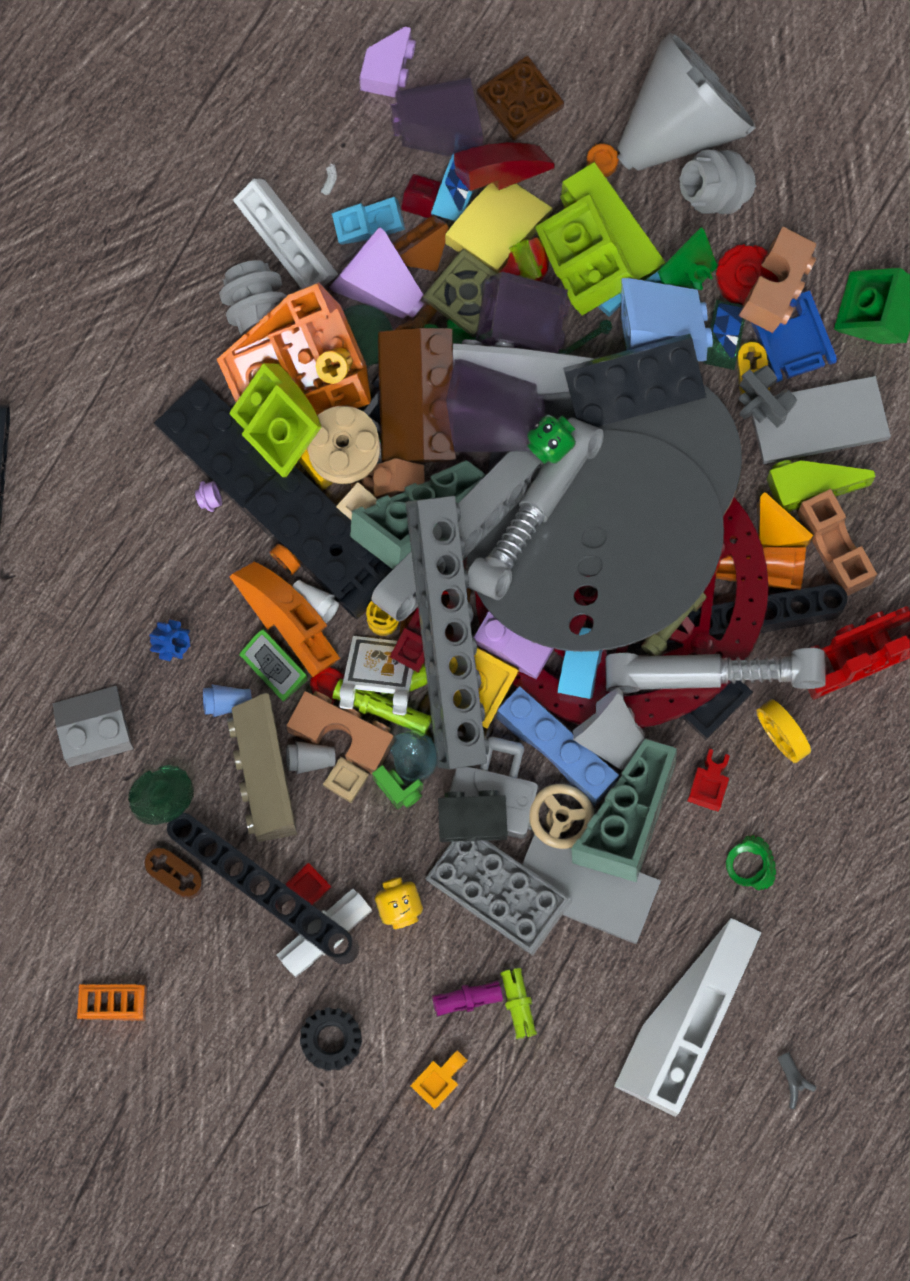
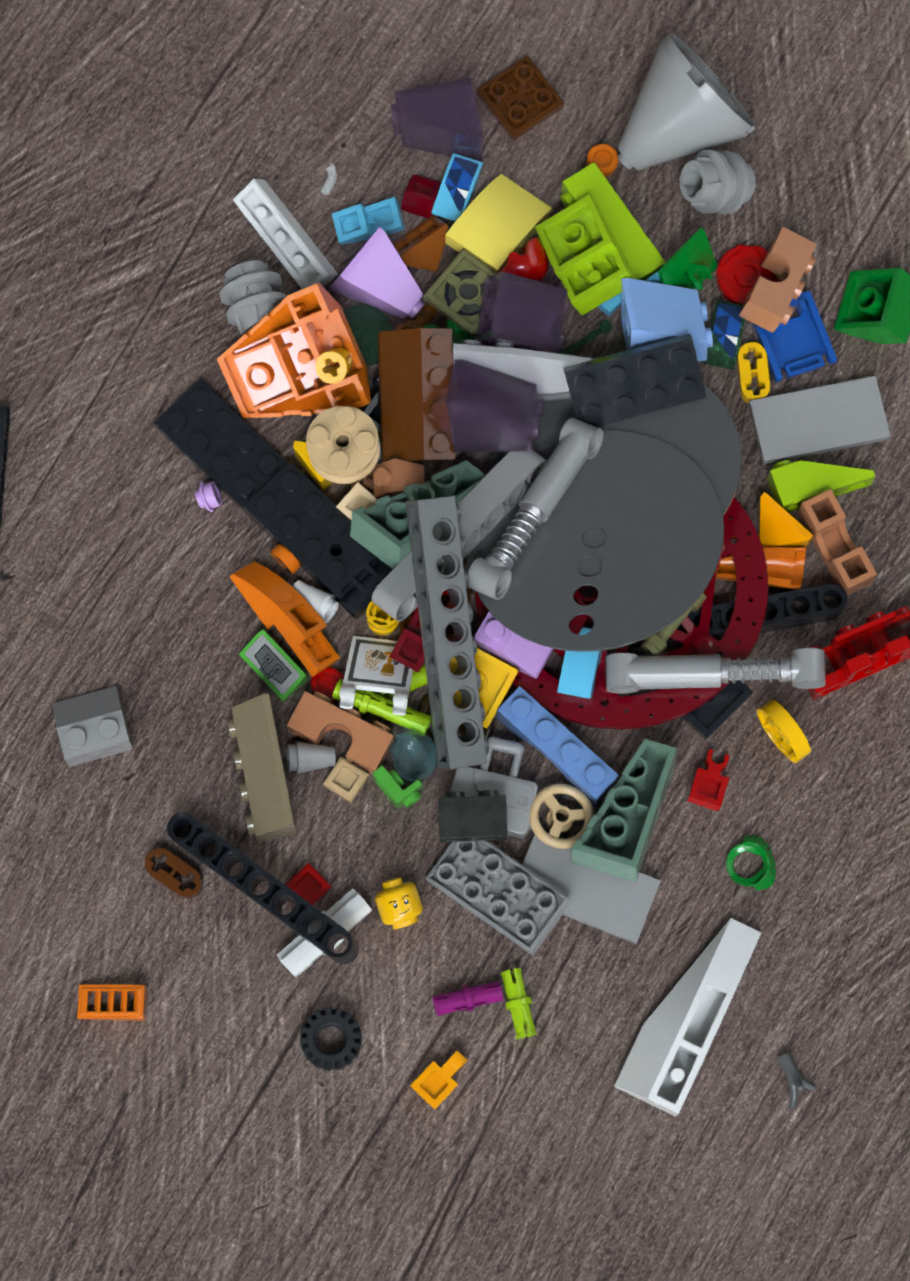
clear green tile [128,765,194,825] -> none
blue gear [149,619,190,662] -> none
medium blue cone [203,684,252,717] -> none
lime slope [229,363,322,477] -> none
lavender slope [360,27,416,98] -> none
dark red slope [454,142,555,191] -> none
clear neon green pin [509,239,543,283] -> none
green head [526,415,576,464] -> none
light grey slope [573,687,645,770] -> none
dark grey hips [738,365,797,428] -> none

